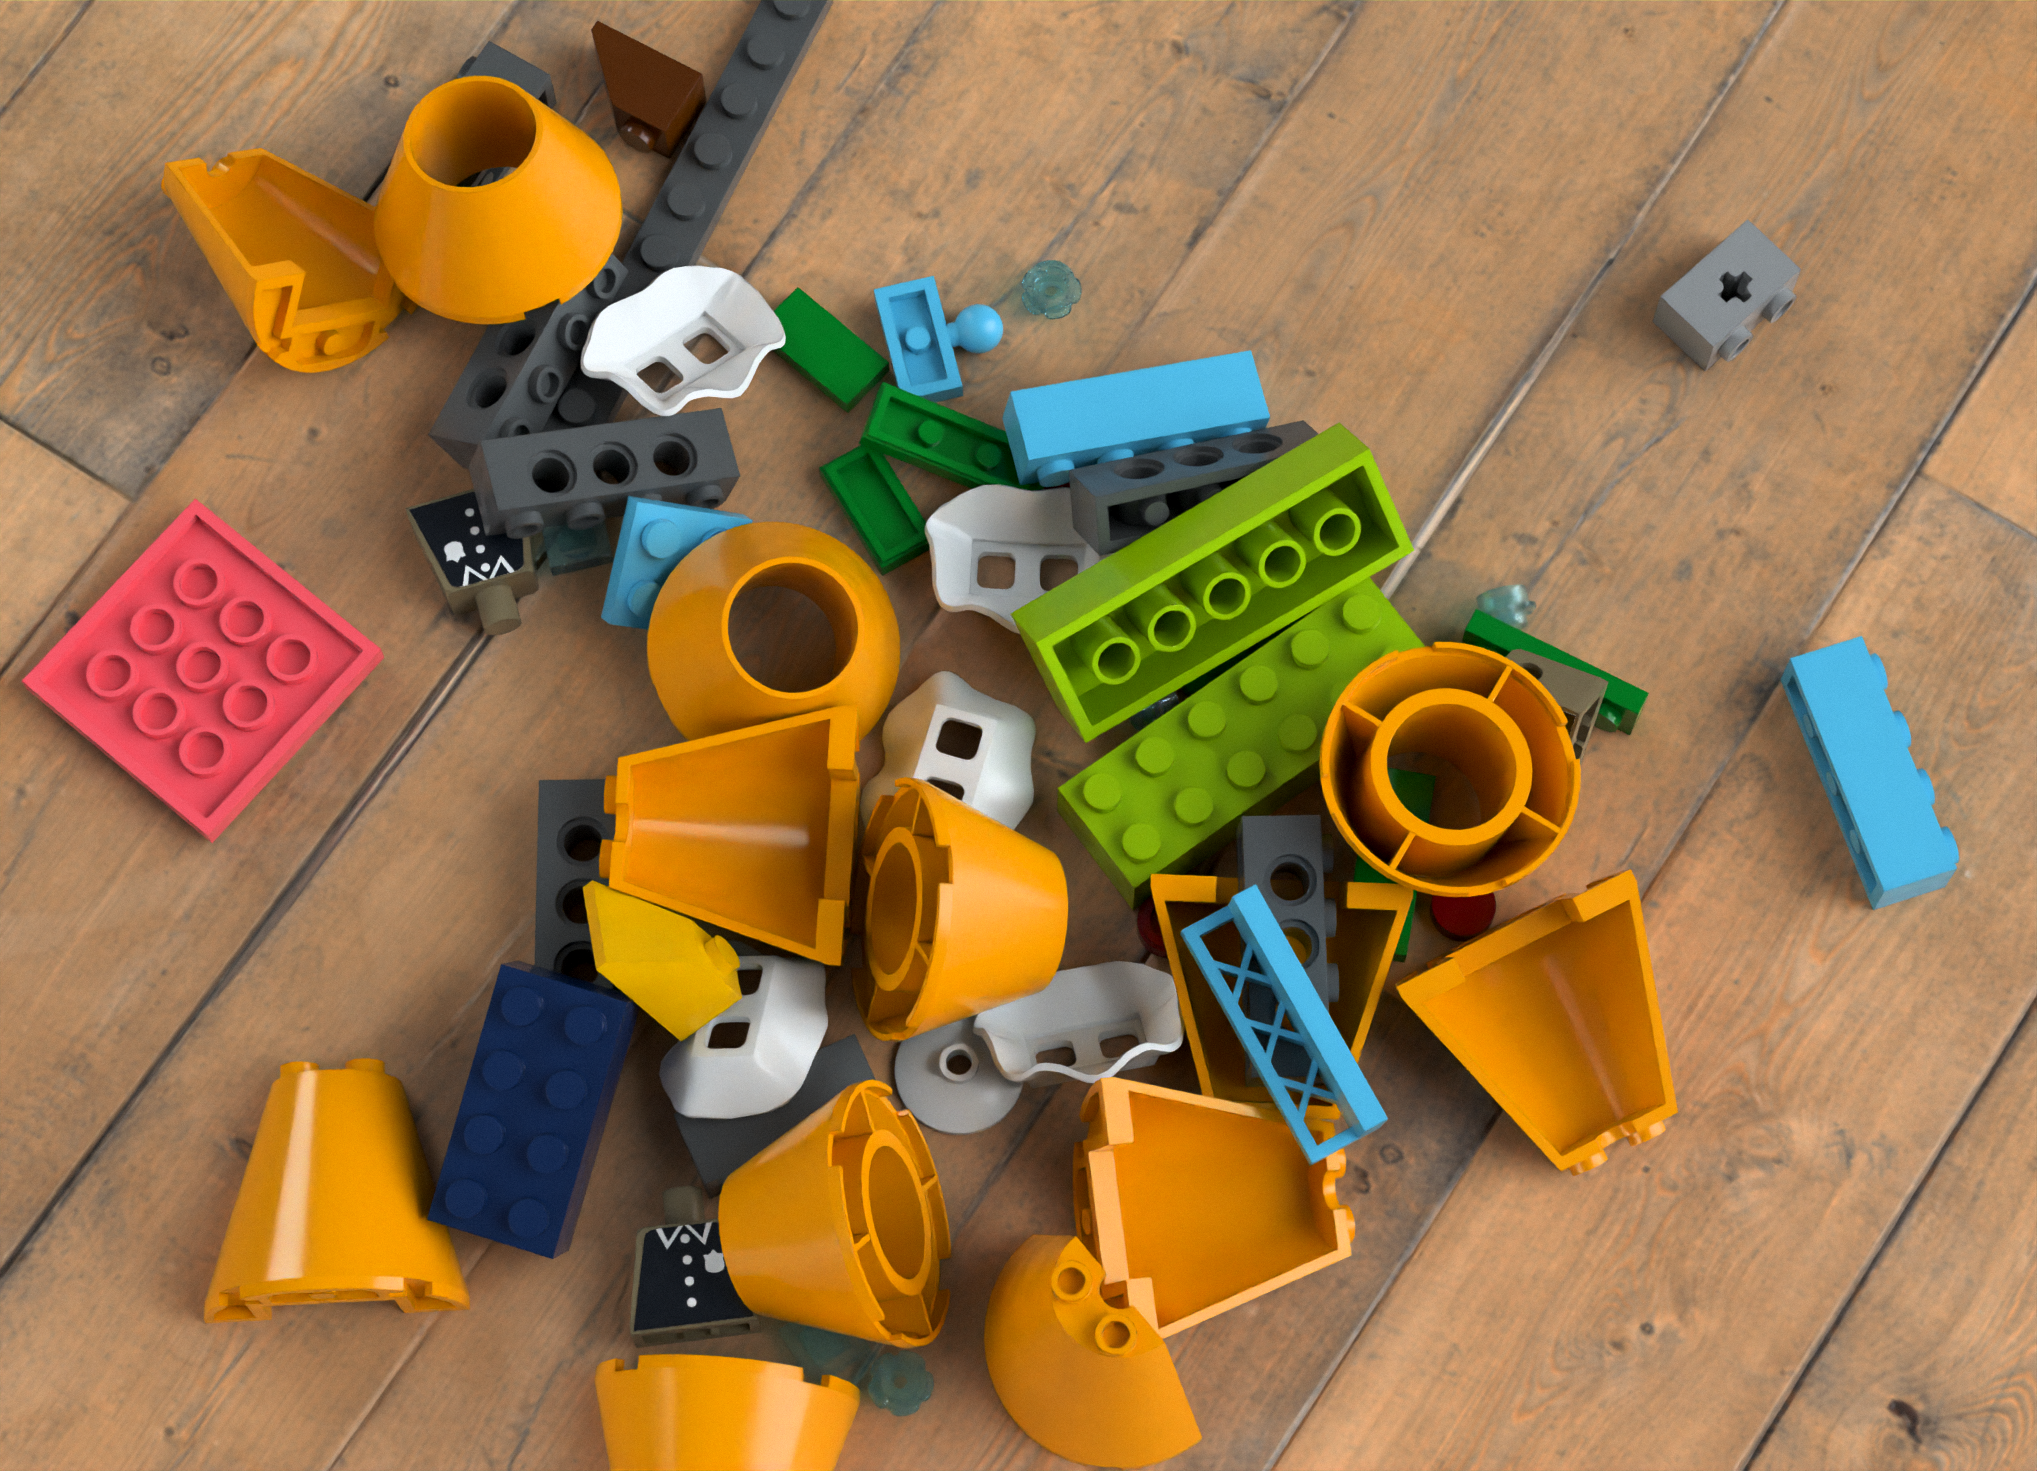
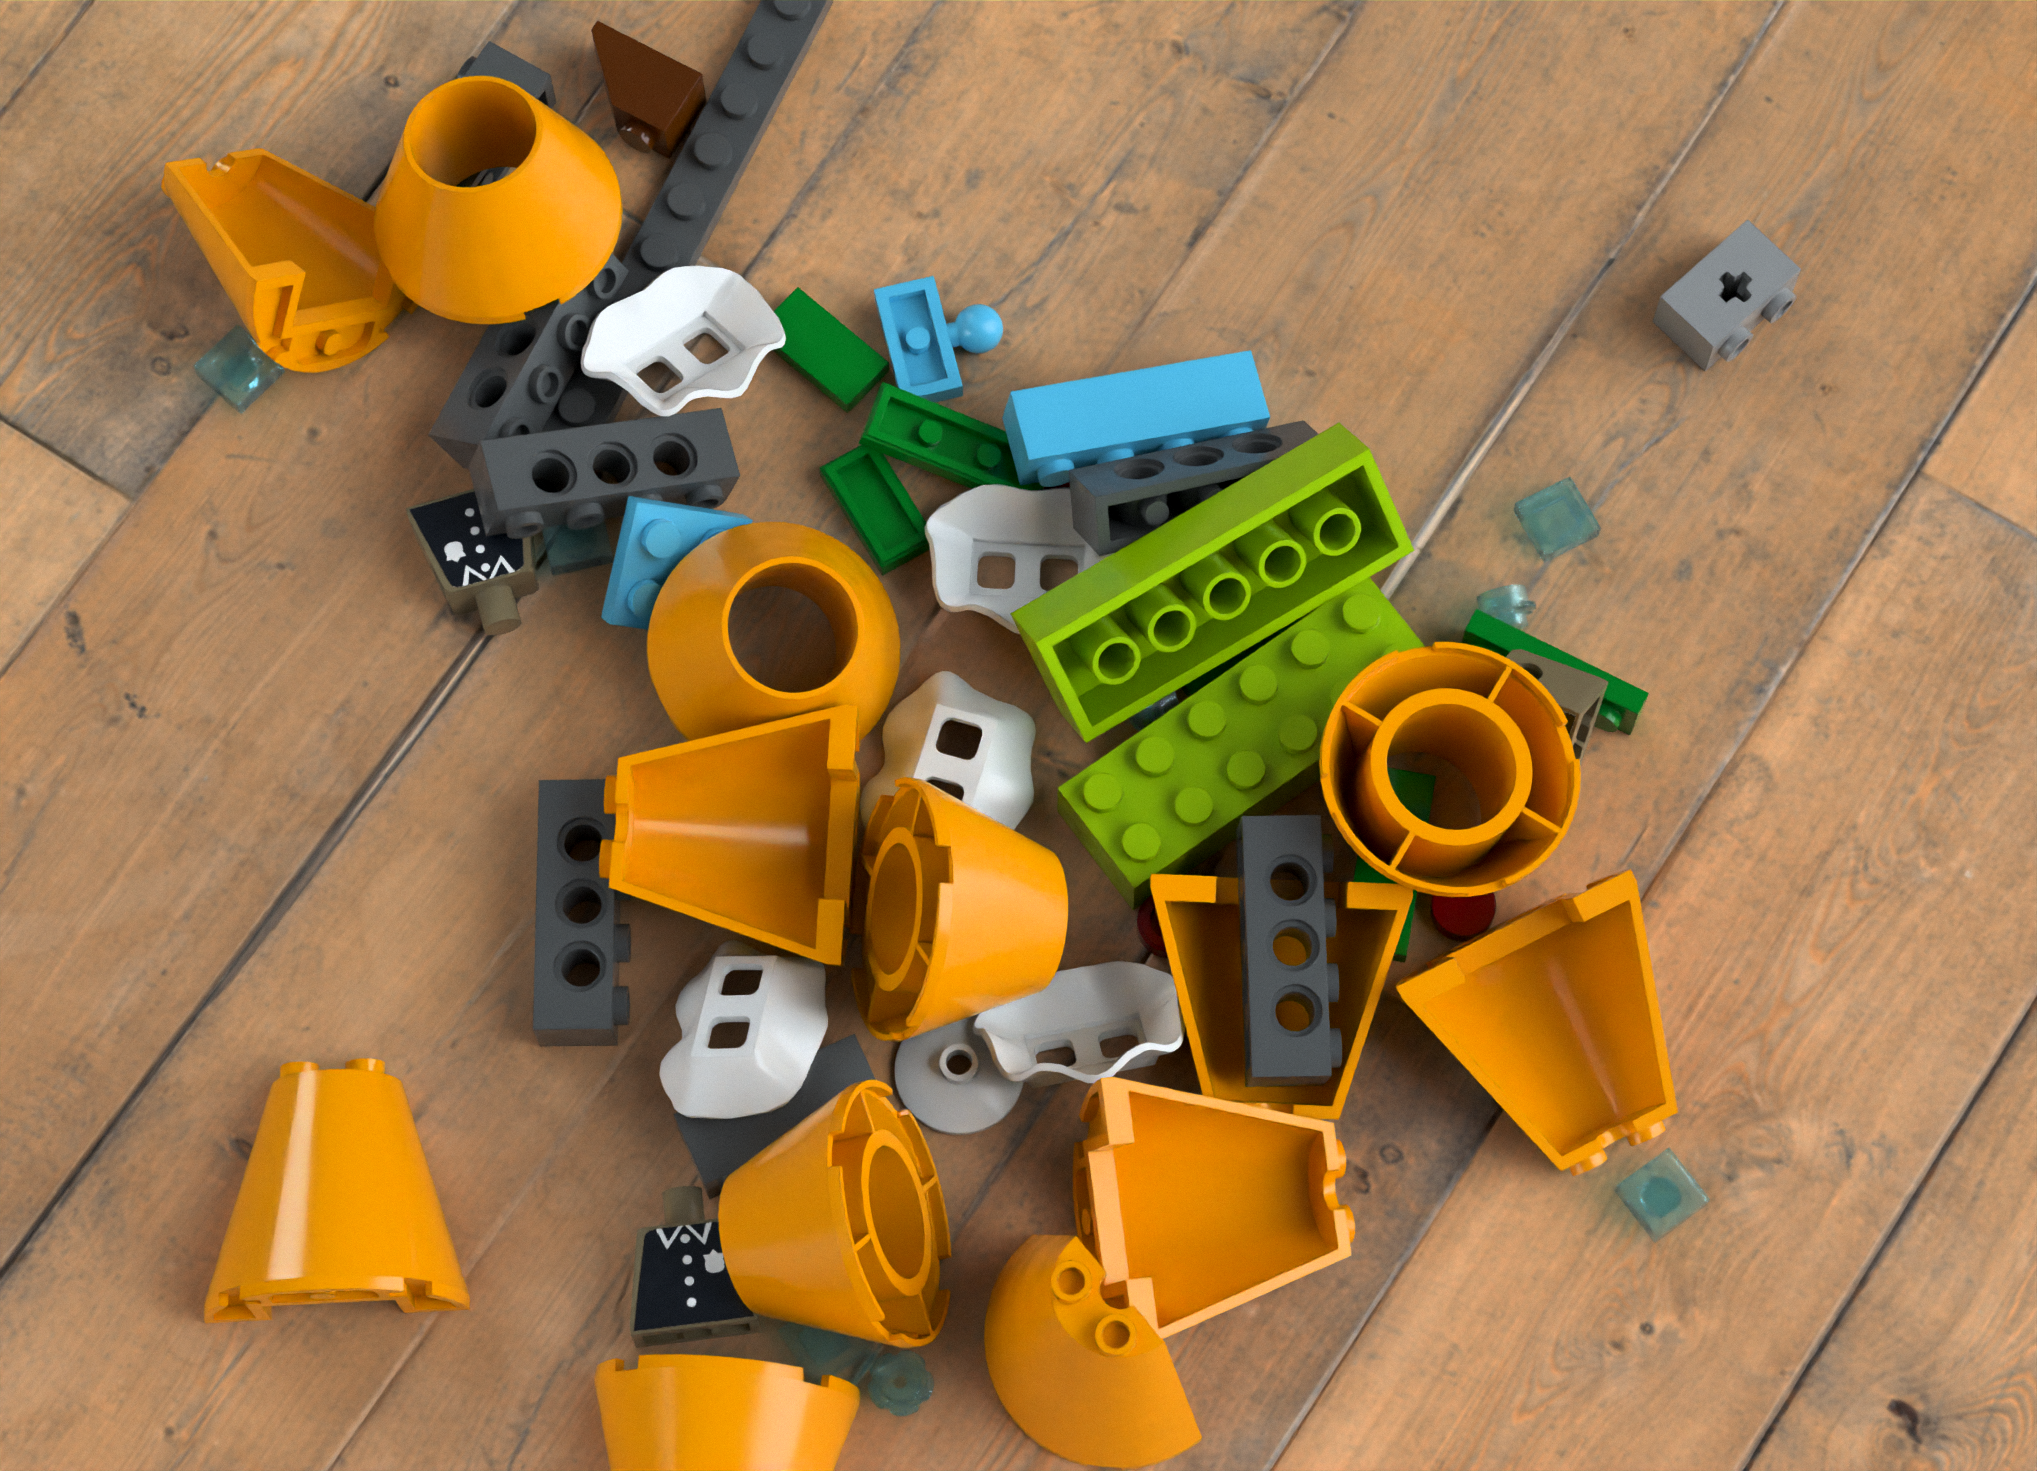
coral plate [22,498,384,843] -> none
dark blue brick [427,960,640,1259] -> none
yellow slope [583,880,742,1042] -> none
clear light blue plate [1022,260,1082,320] -> none
medium azure fence [1180,884,1388,1166] -> none
medium azure brick [1780,636,1959,910] -> none
none -> clear light blue plate [193,324,285,414]
none -> clear light blue tile [1513,477,1601,563]
none -> clear light blue plate [1614,1147,1710,1243]

